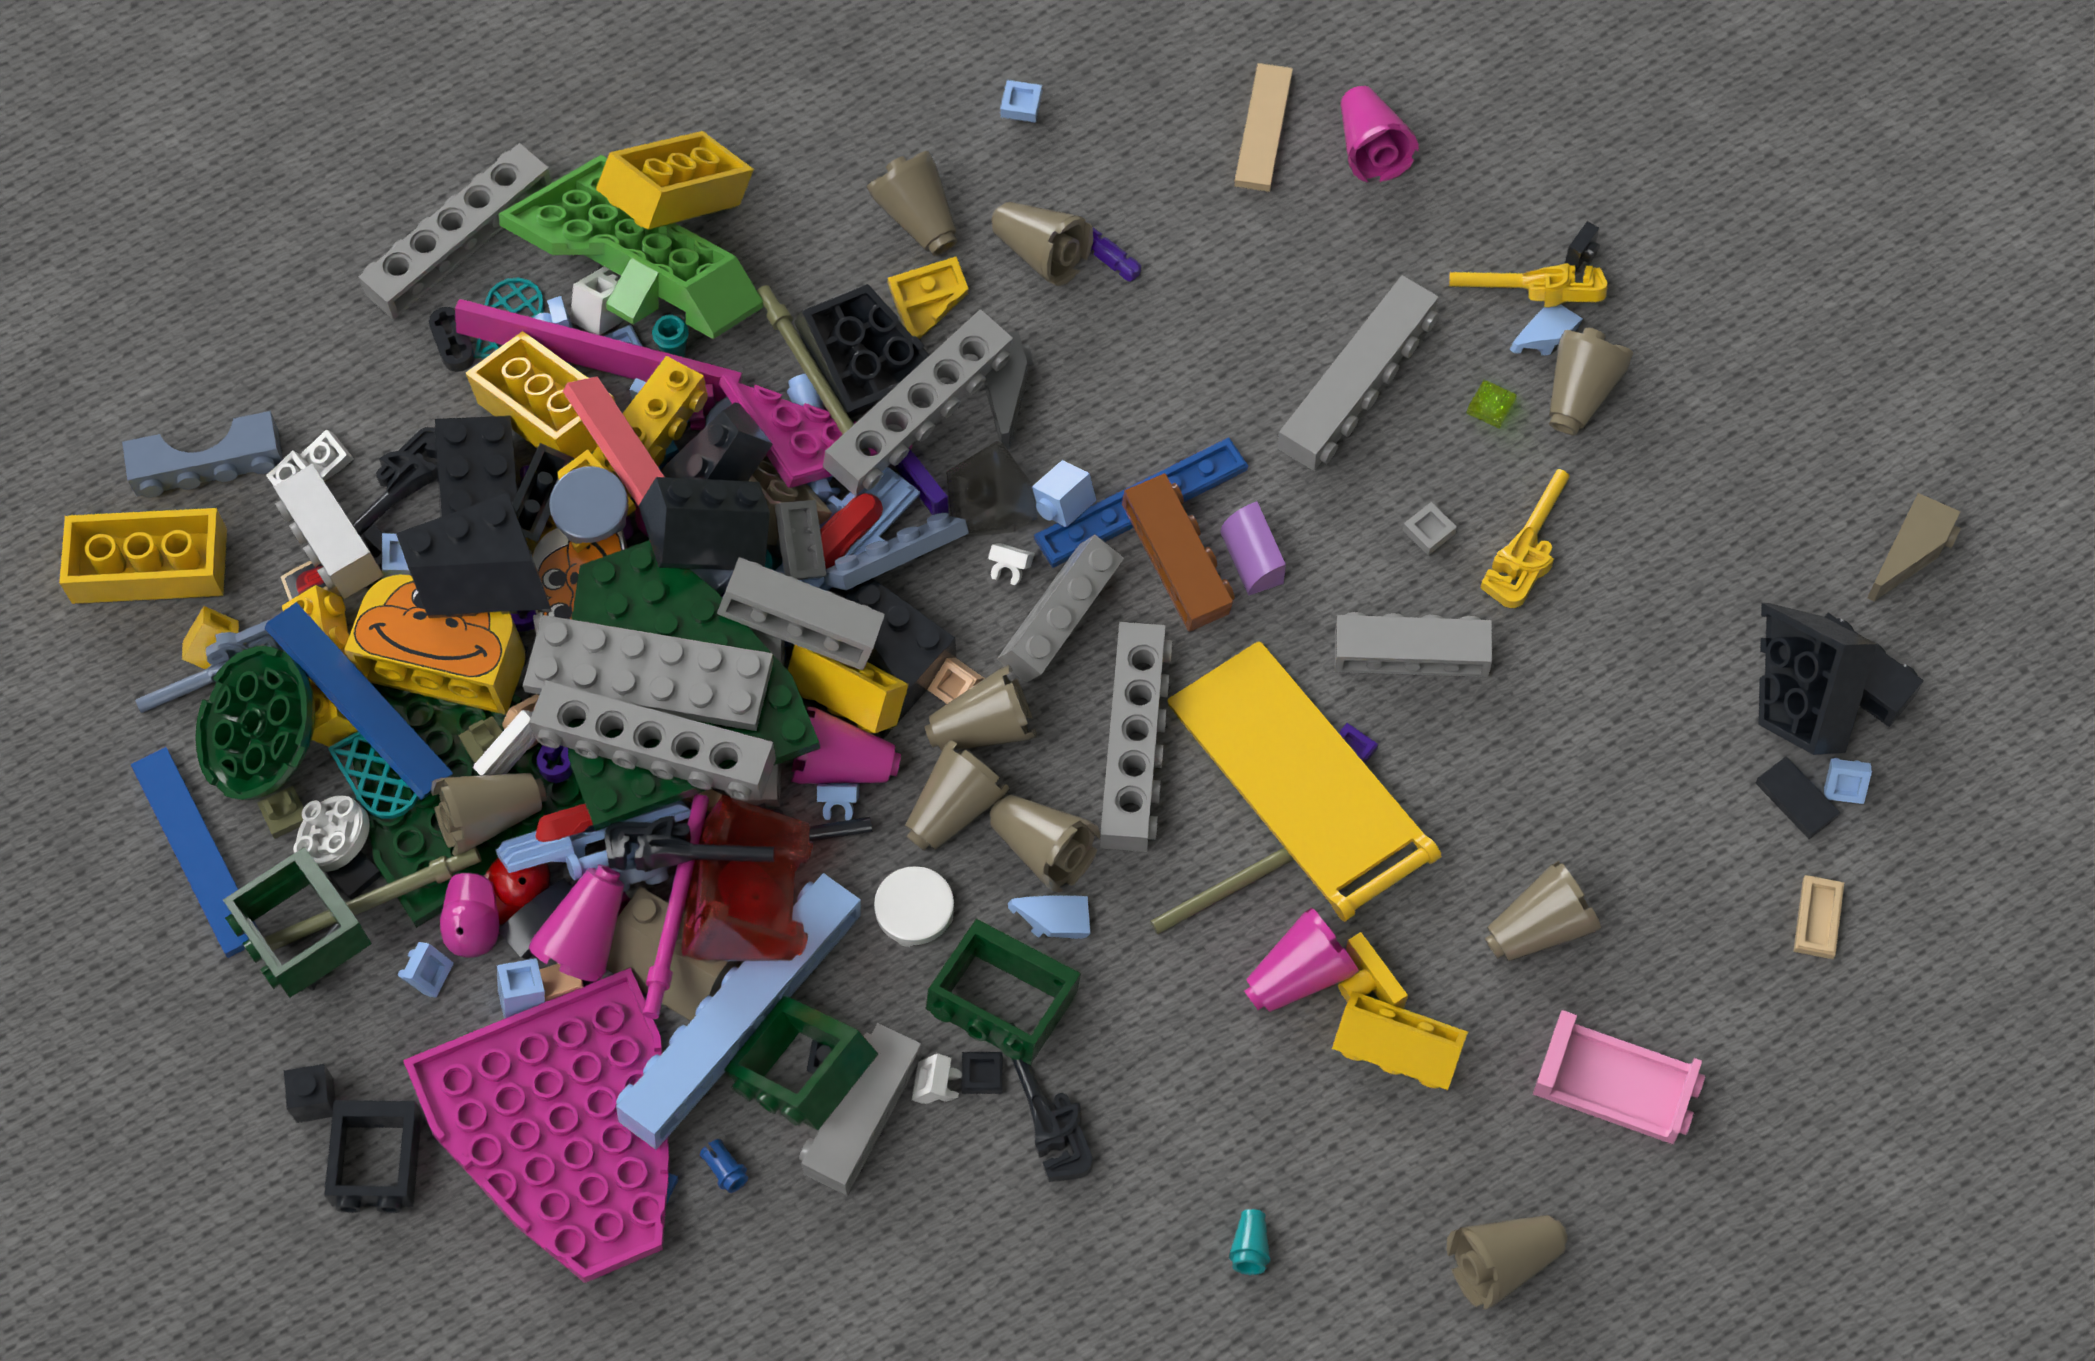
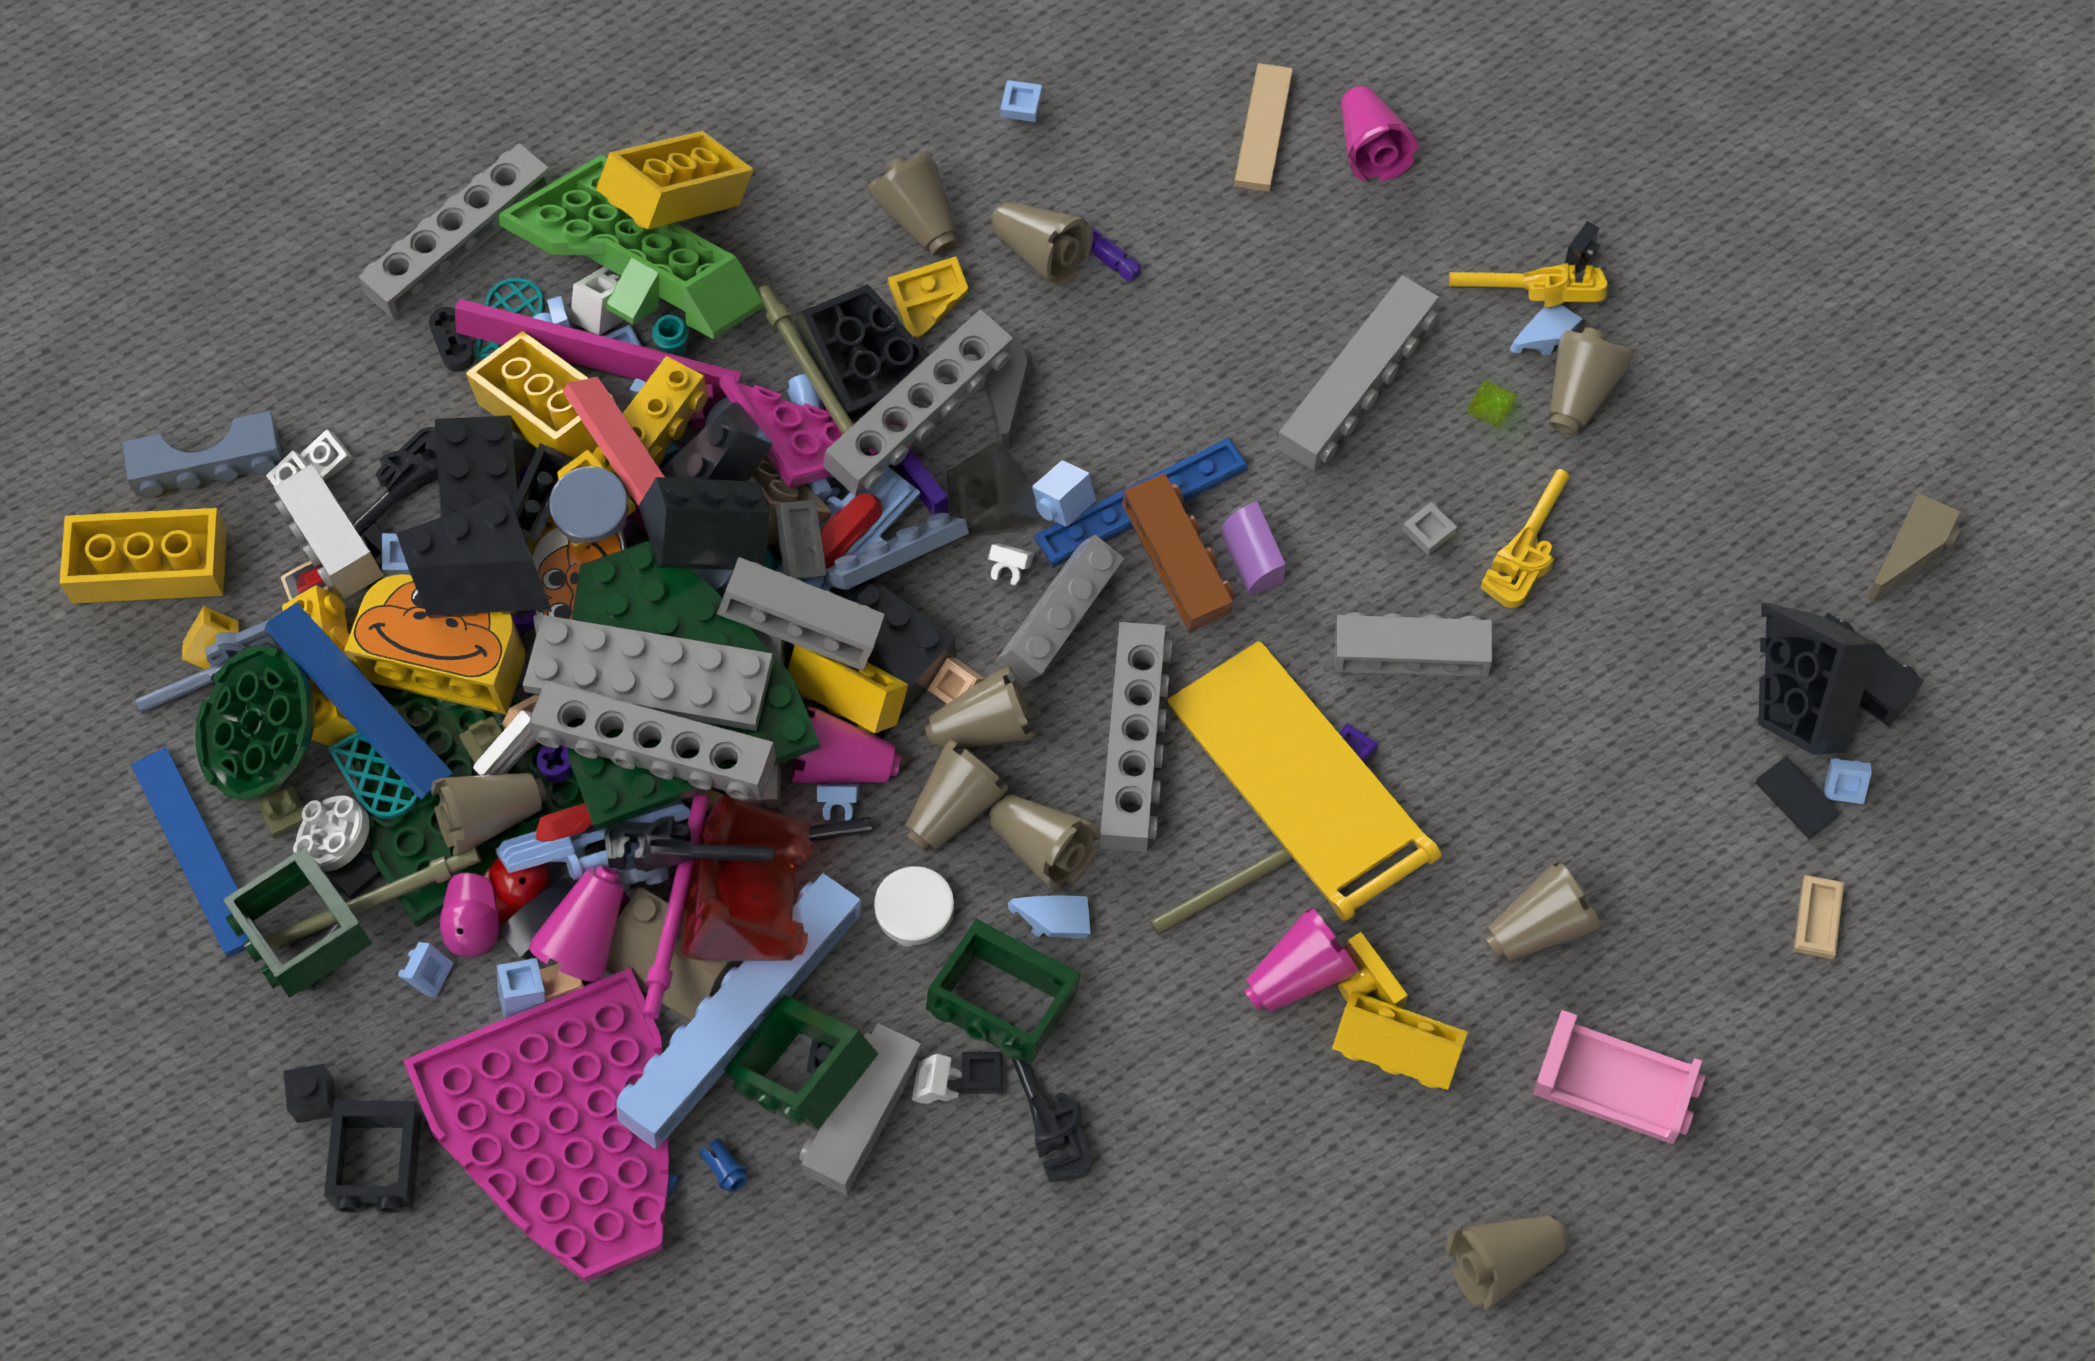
teal cone [1229,1209,1270,1275] -> none

